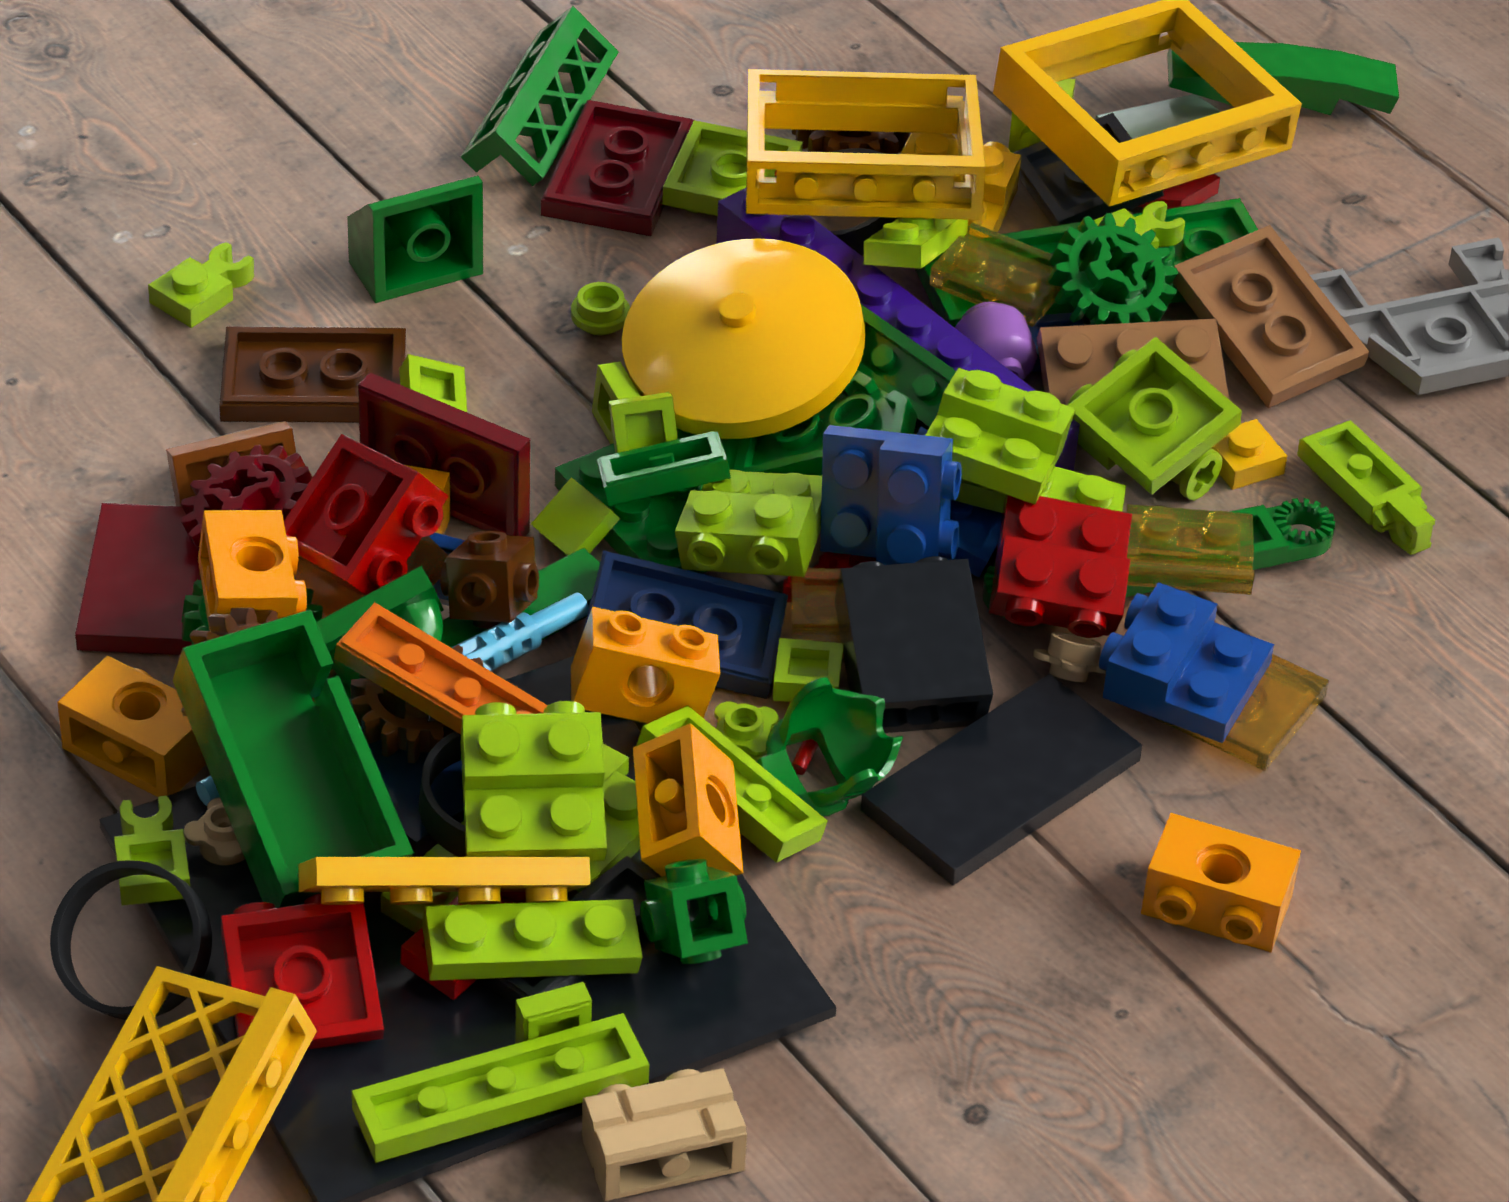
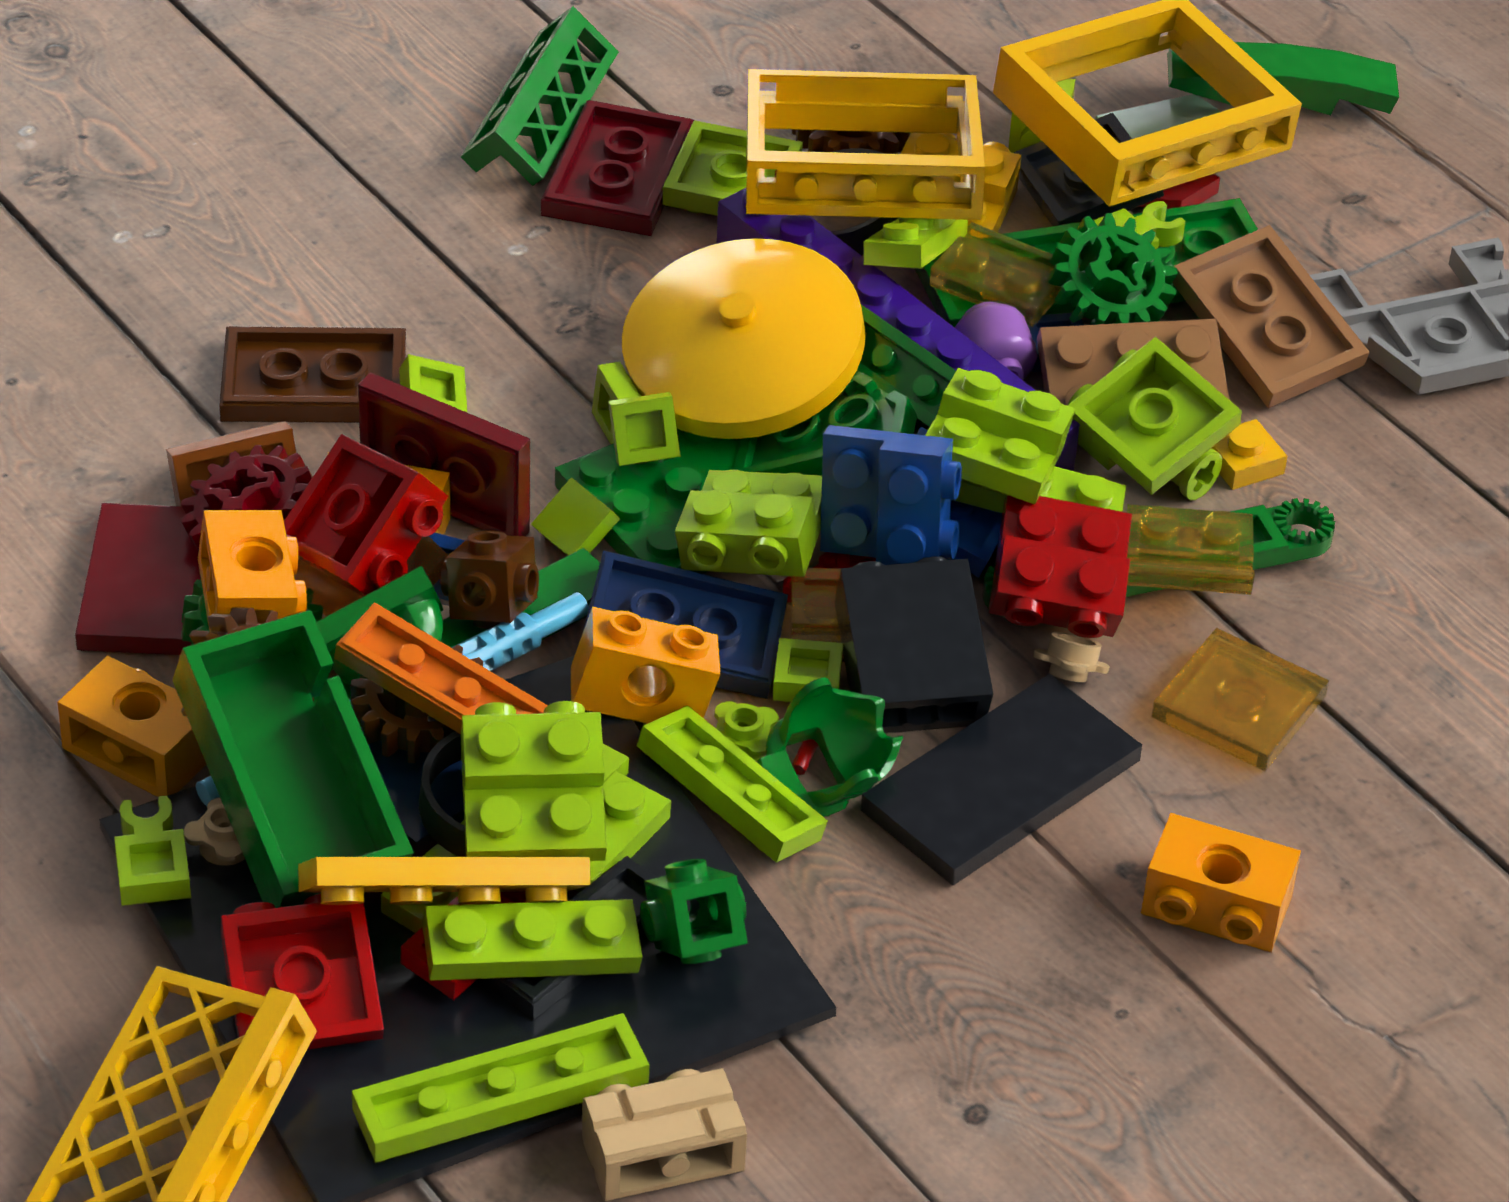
black tyre [50,860,212,1020] -> none
lime plate [148,242,254,328] -> none
green slope [347,175,483,303] -> none
lime tile [515,982,592,1044] -> none
lime plate [571,282,630,336] -> none
green tile [597,431,731,506] -> none
light orange brick [633,723,743,877] -> none
blue plate [1099,582,1274,743] -> none
lime hinge [1297,420,1436,555] -> none

